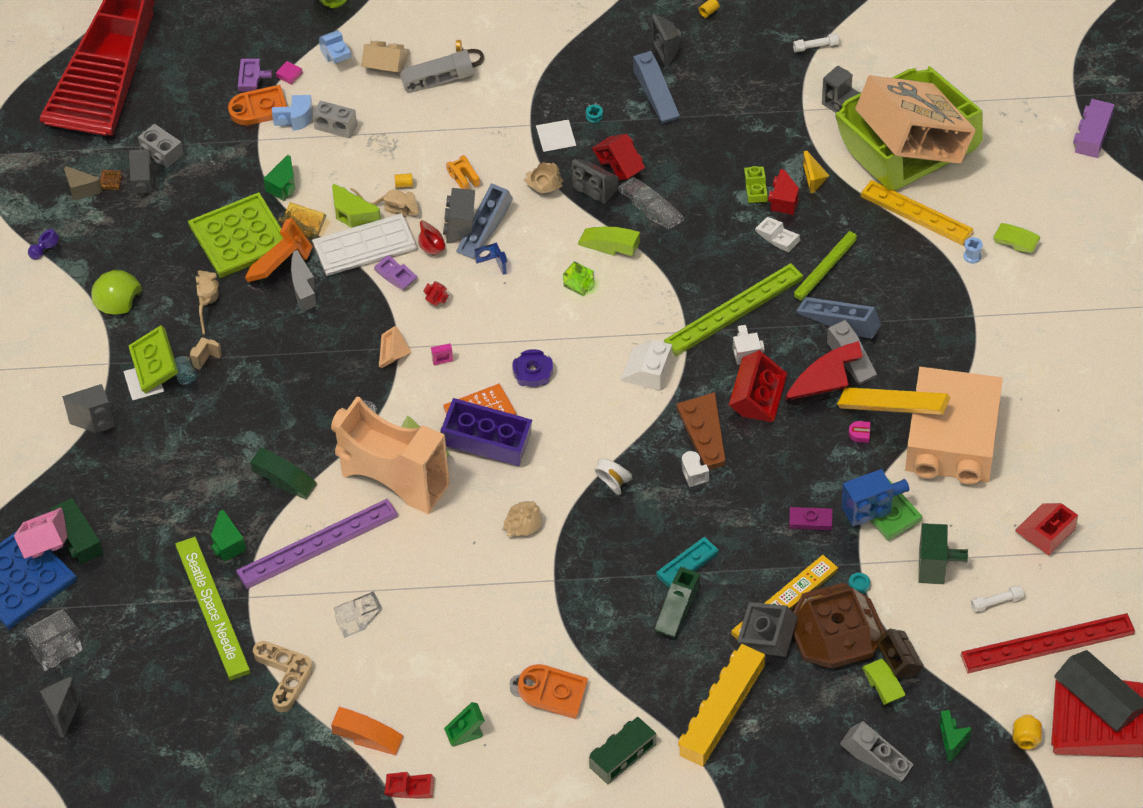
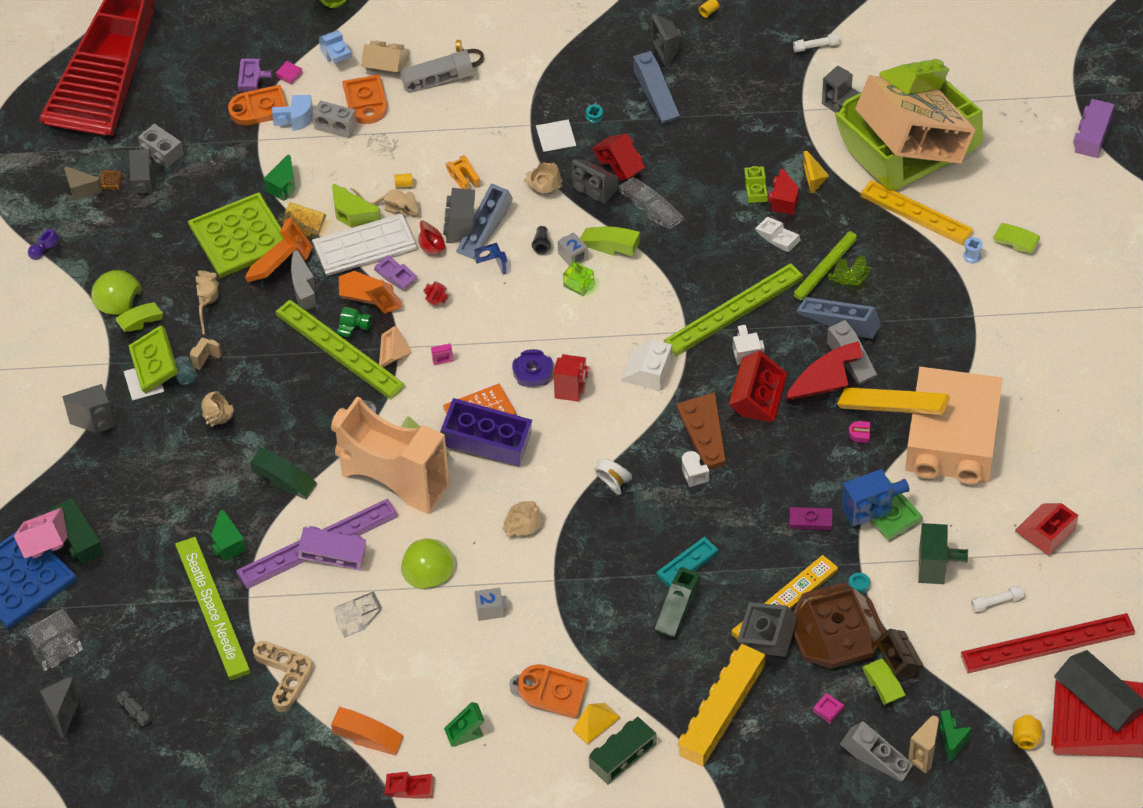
none -> lime slope [116,302,163,332]
none -> dark grey axle [117,691,151,726]
none -> tan hair [201,391,234,427]
none -> lime tile [276,300,405,400]
none -> medium lavender brick [298,526,366,571]
none -> green piece [337,307,372,338]
none -> orange piece [339,271,402,314]
none -> orange tile [342,74,387,124]
none -> lime cylinder [401,538,455,589]
none -> light grey brick [475,588,507,621]
none -> black cone [532,226,551,254]
none -> red brick [553,354,590,402]
none -> light grey brick [558,232,588,268]
none -> yellow slope [573,703,620,745]
none -> dark pink tile [813,693,844,724]
none -> clear neon green helmet [828,256,871,285]
none -> lime slope [879,59,950,95]
none -> tan tile [908,716,939,773]

